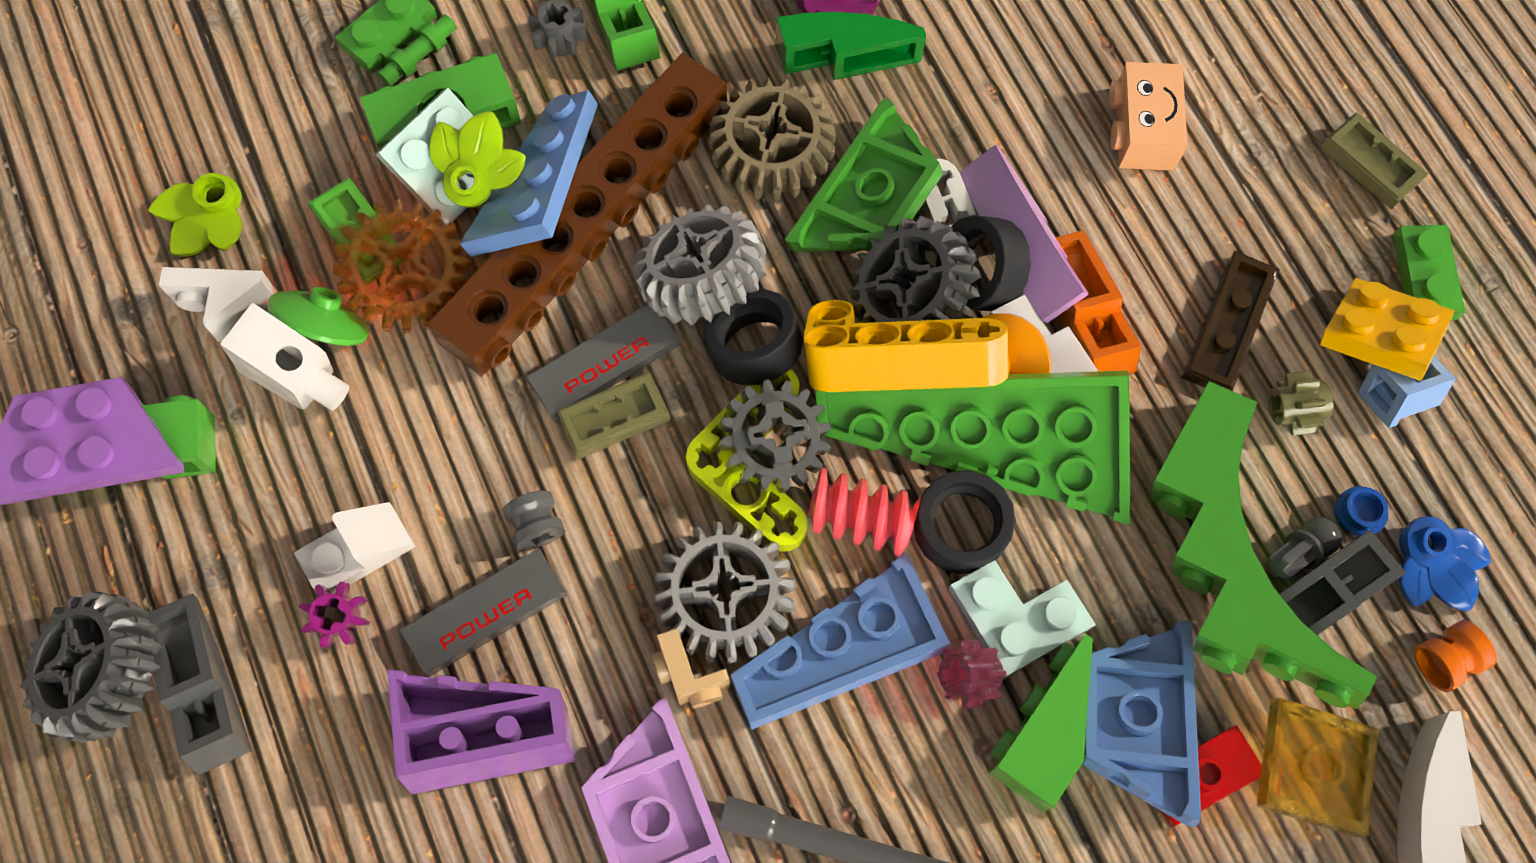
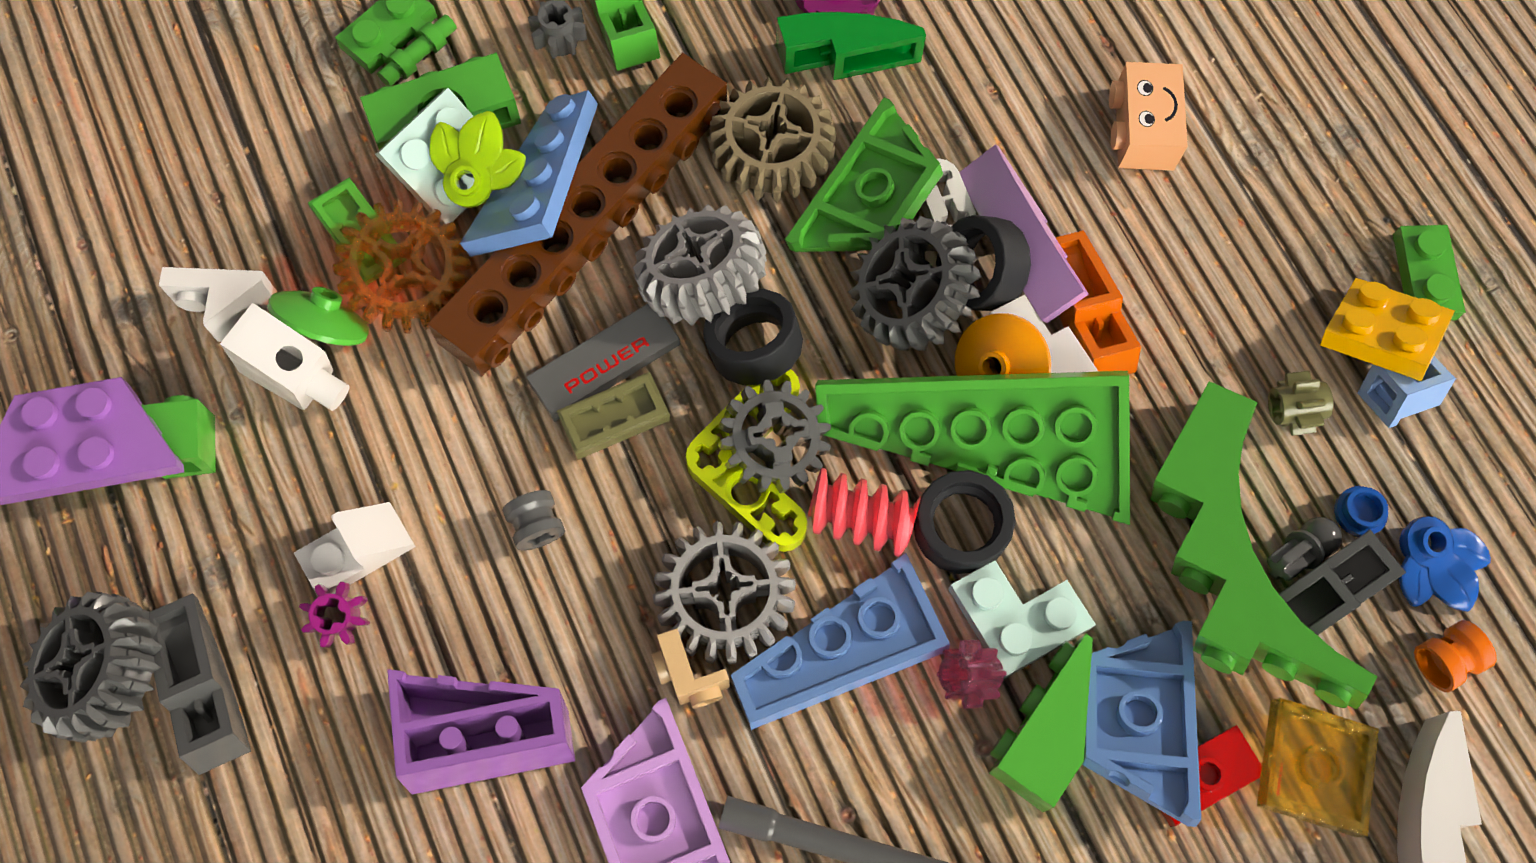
lime plate [148,173,242,257] -> none
dark grey tile [400,548,567,677] -> none
yellow beam [804,300,1009,392] -> none
dark brown tile [1181,250,1280,391] -> none
olive plate [1320,112,1429,209] -> none

